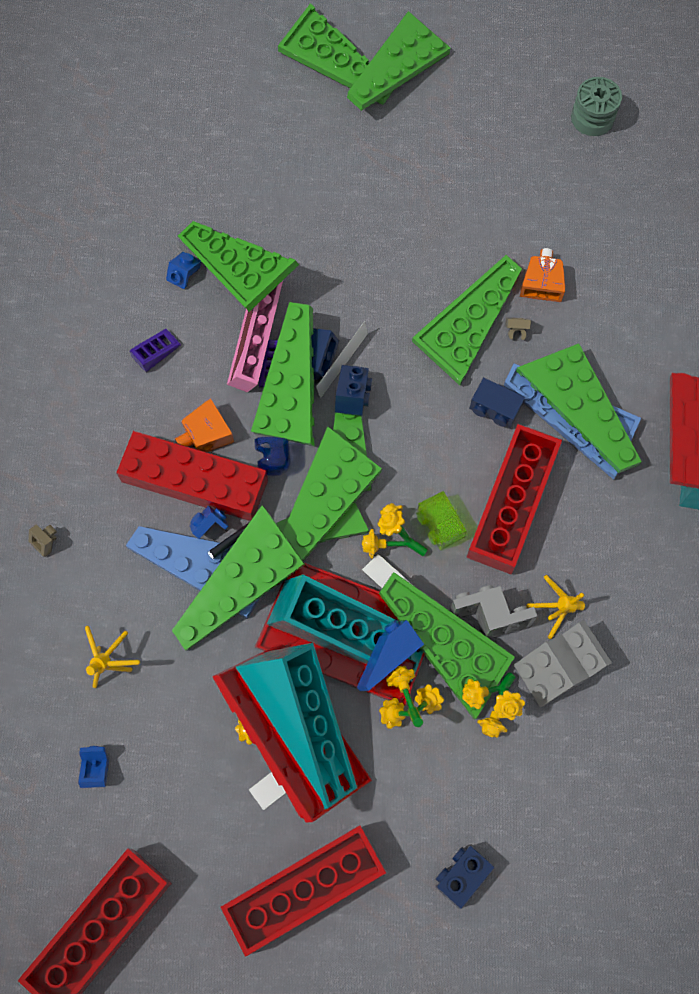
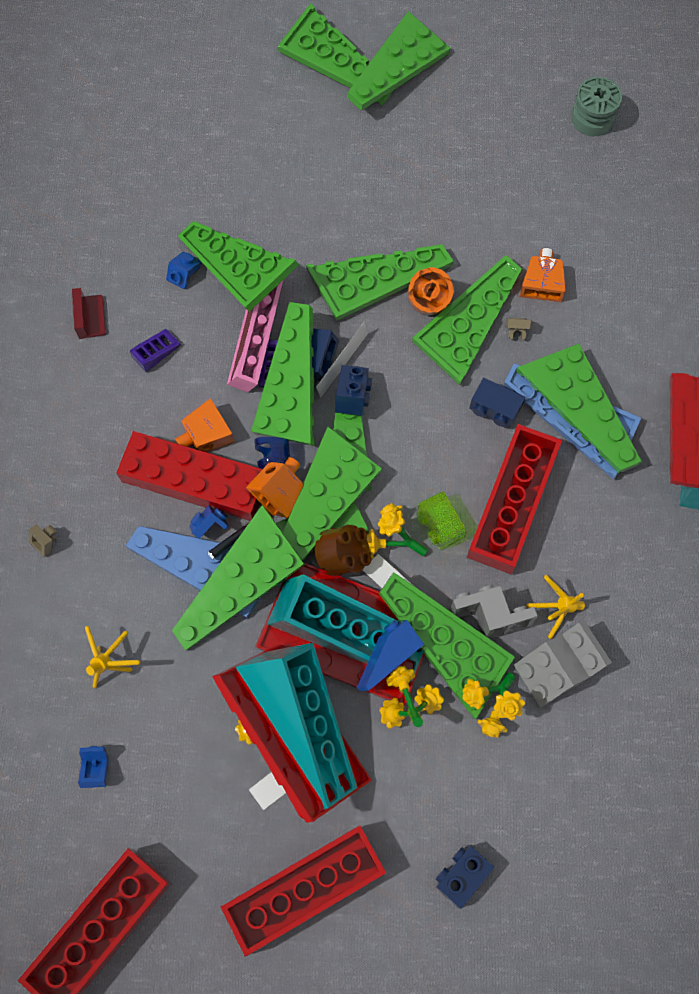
none -> dark red panel [72,288,106,339]
none -> orange torso [246,457,303,518]
none -> bright green wing [306,244,453,321]
none -> reddish brown brick [315,524,371,576]
none -> orange brick [408,267,454,316]

